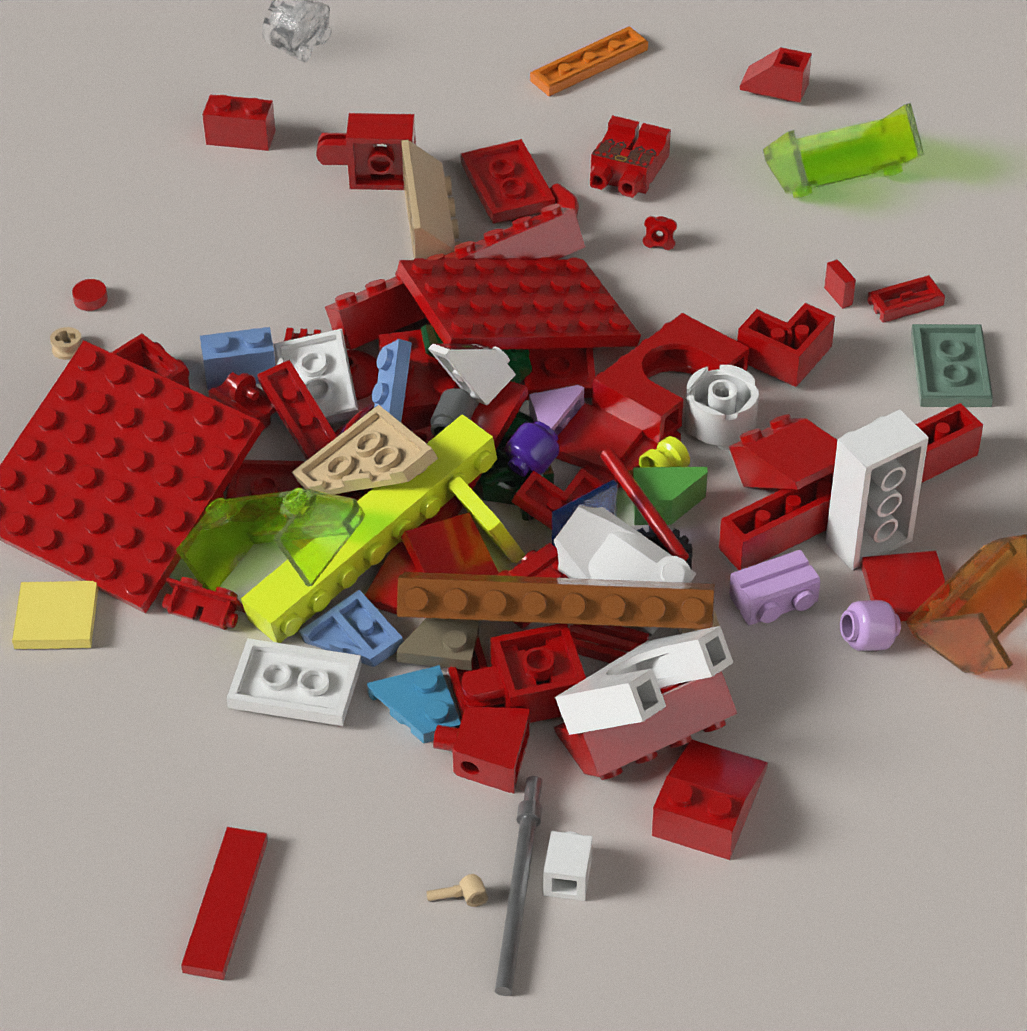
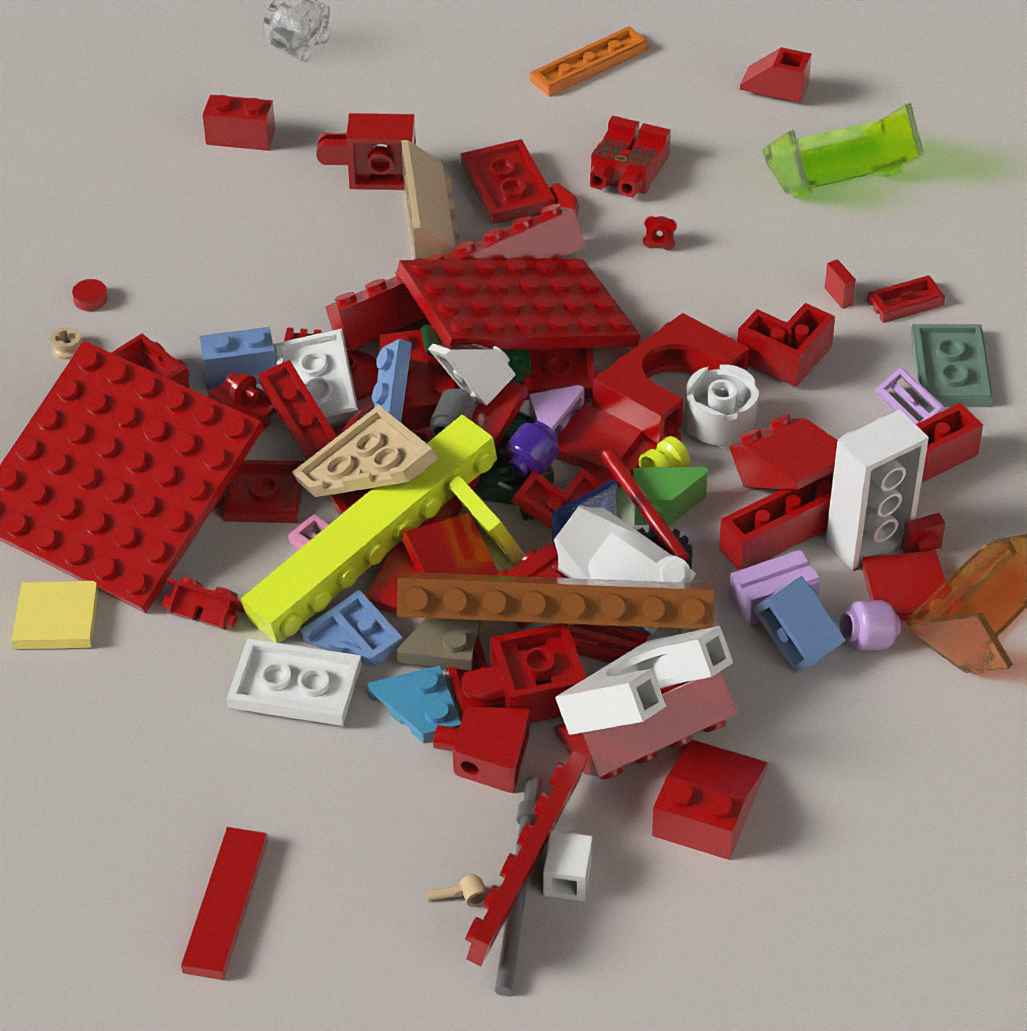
clear neon green windscreen [176,488,365,591] -> none
none -> red plate [465,750,588,967]
none -> medium blue brick [752,576,846,673]
none -> lavender tile [875,366,946,424]
none -> red plate [901,512,946,553]

